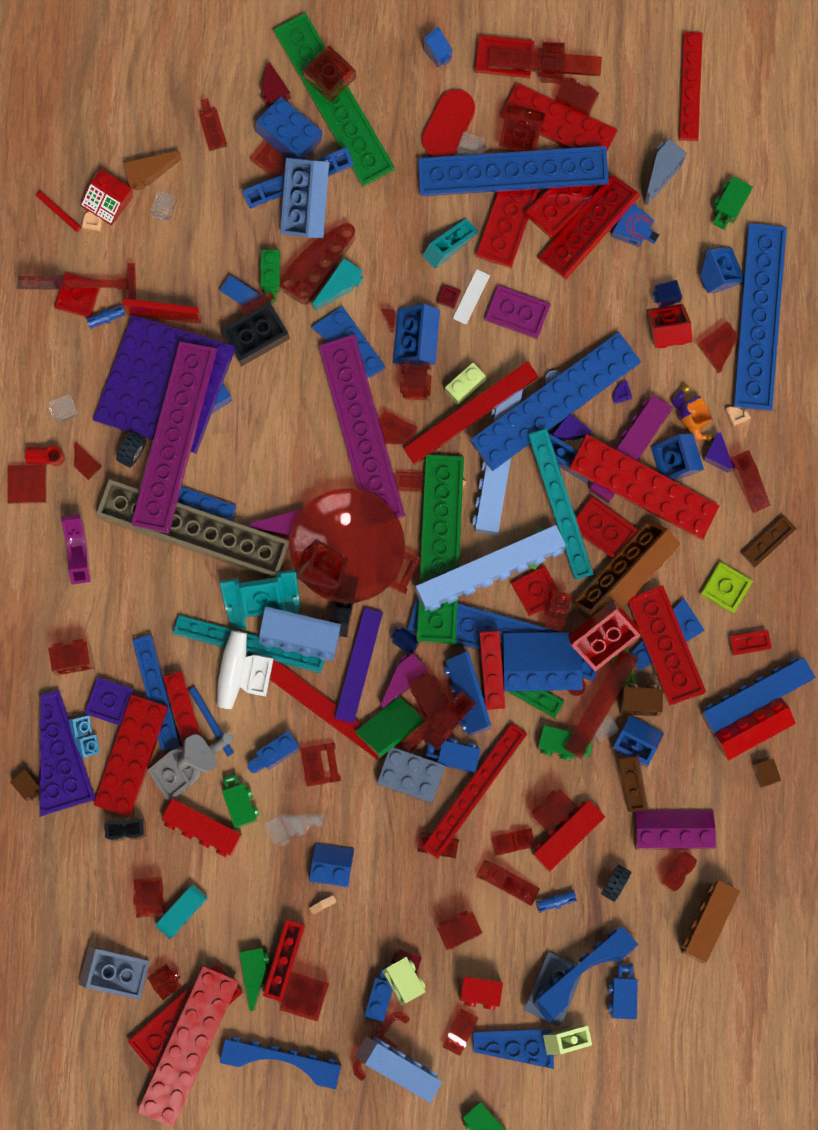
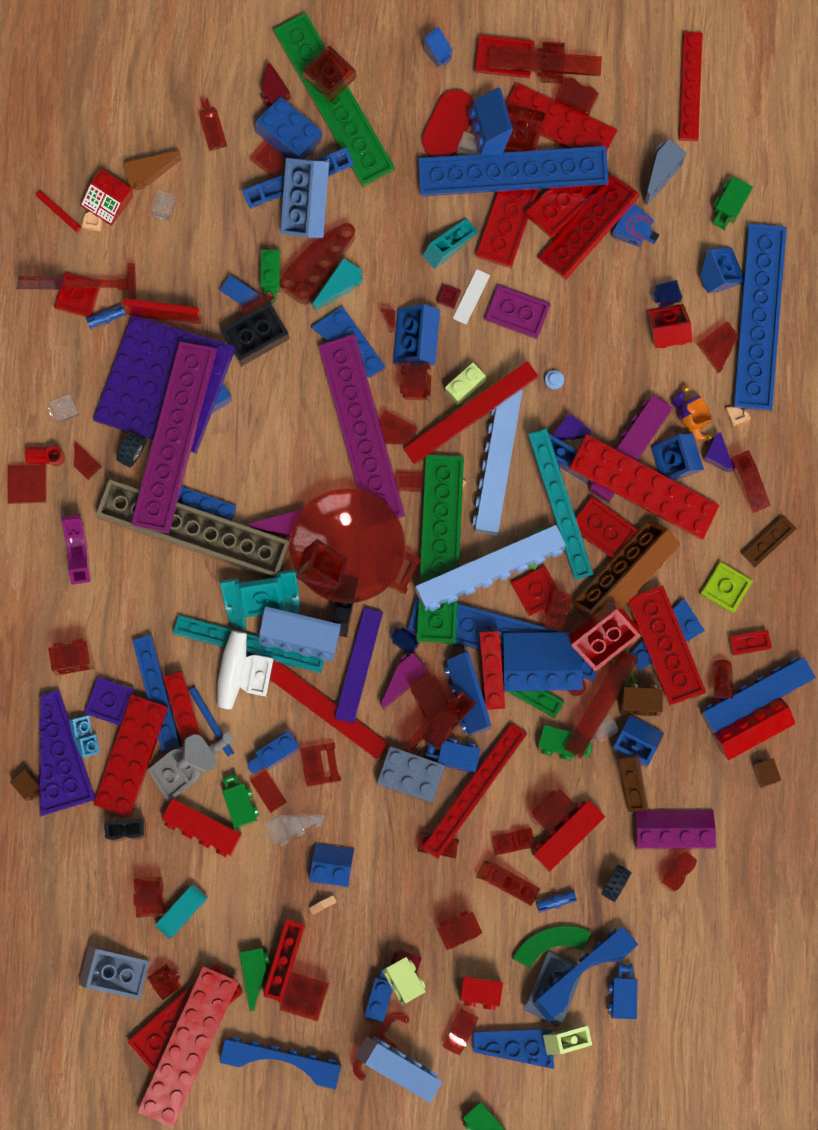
green tile [355,696,425,757] -> none
blue plate [470,332,641,471] -> none
dark purple tile [613,380,633,405] -> none
dark orange brick [681,880,740,963] -> none
none -> clear red tile [250,770,287,813]
none -> blue slope [468,88,513,156]
none -> green tile [513,926,591,968]
none -> clear red brick [712,659,733,699]

